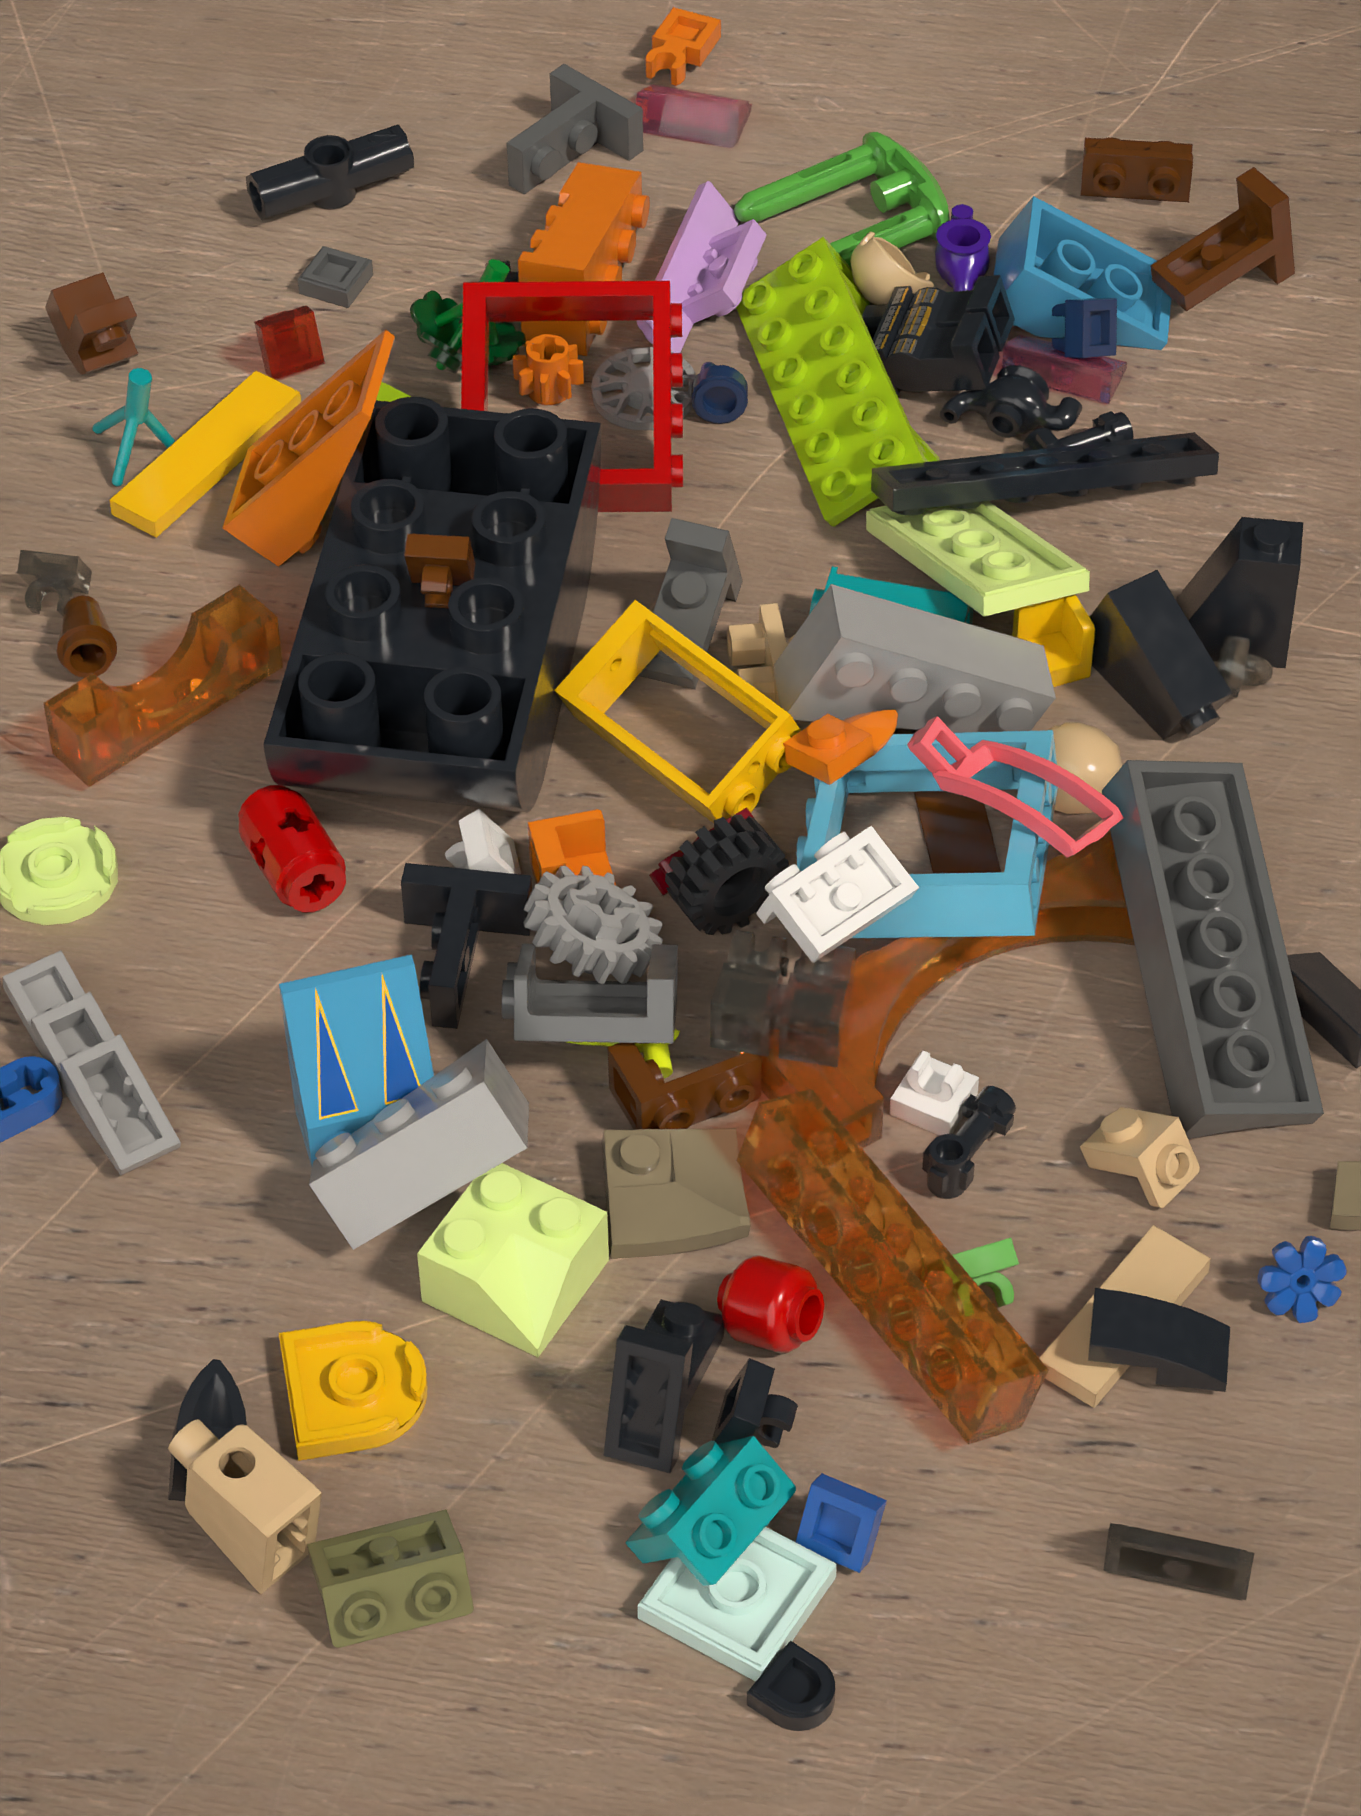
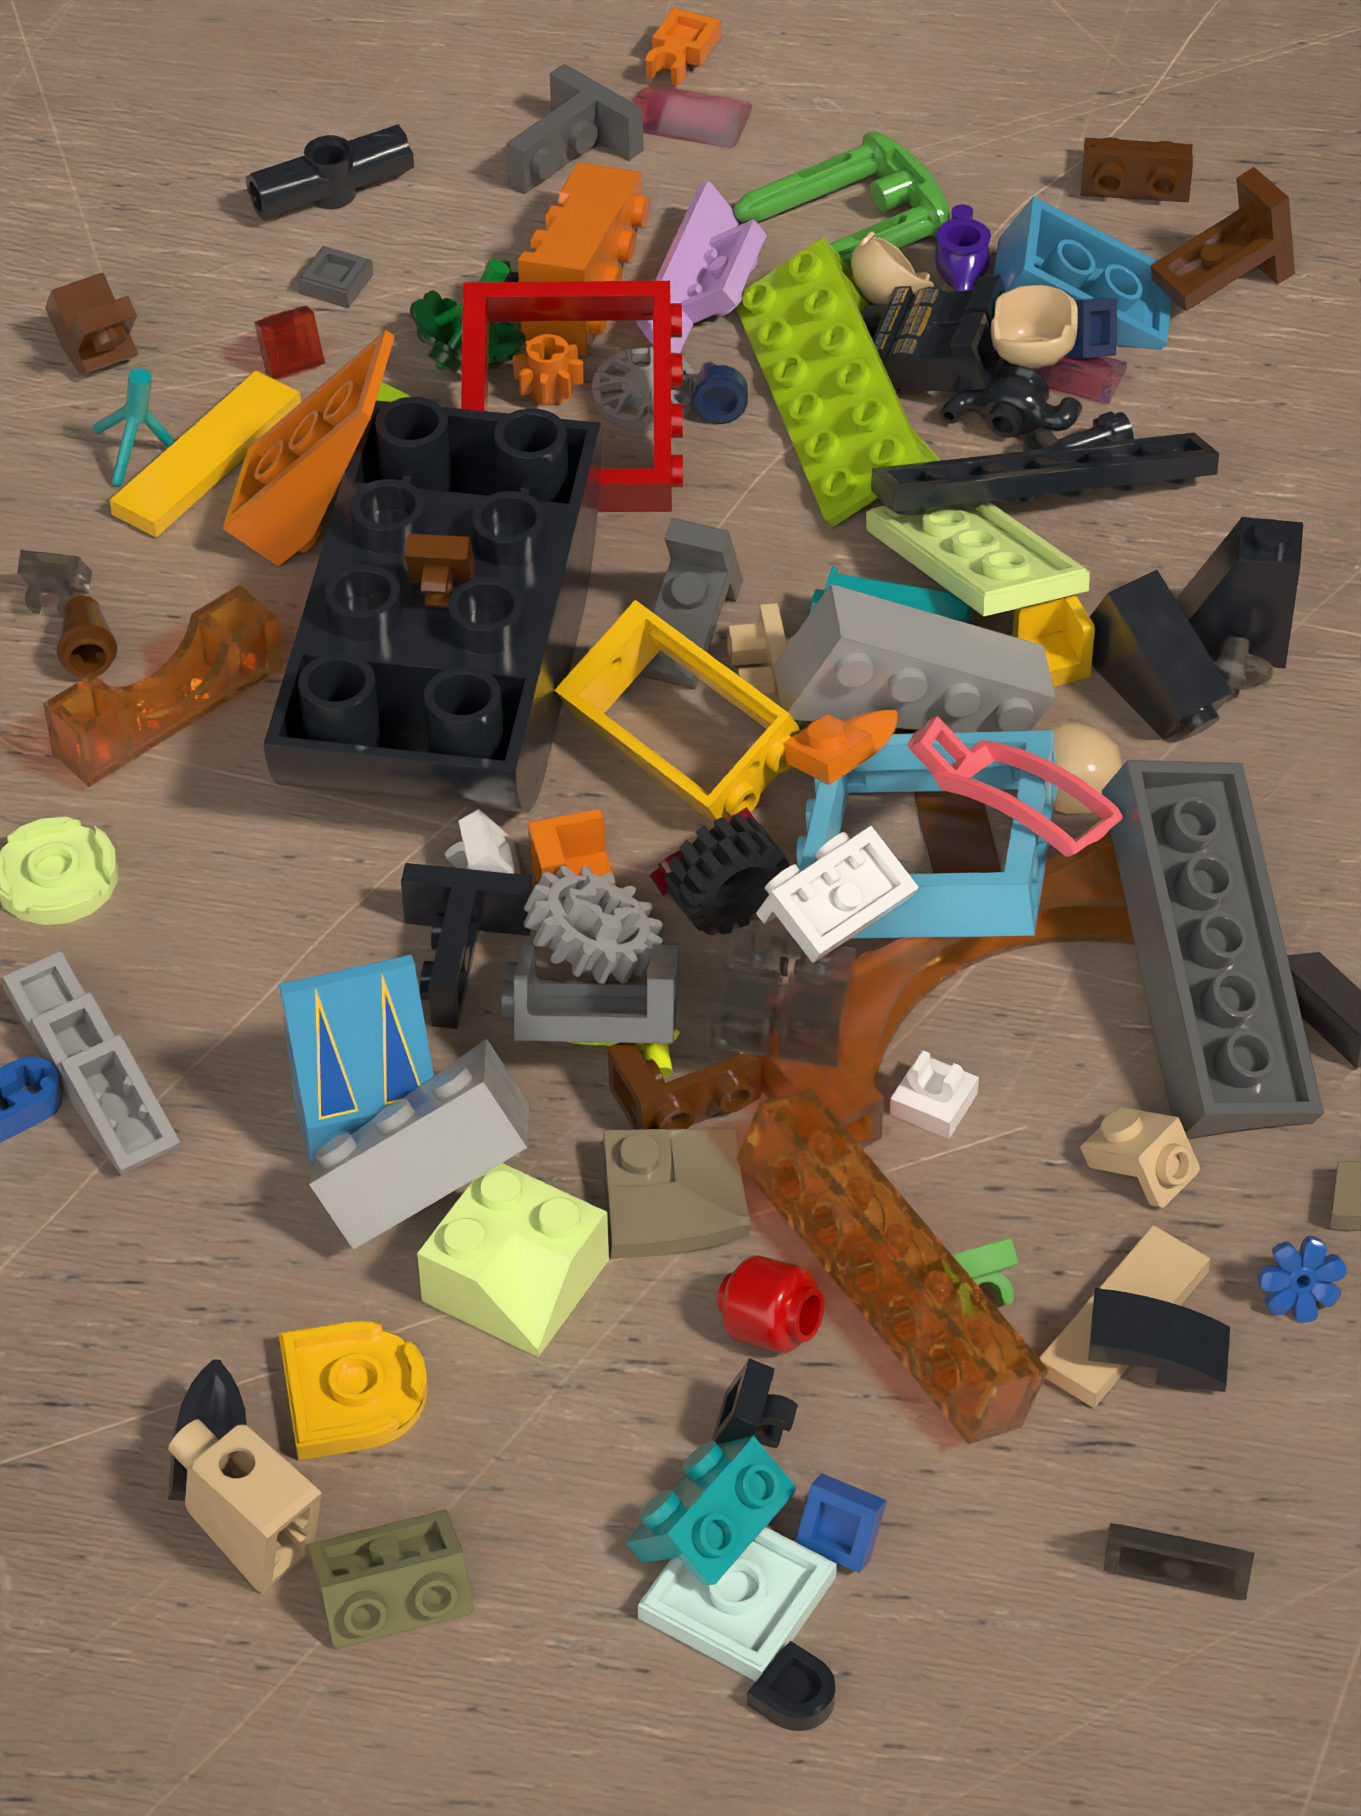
red piece [238,785,346,912] -> none
black bracket [603,1299,725,1474] -> none
black bar [922,1086,1016,1199] -> none
none -> tan hair [991,285,1078,369]

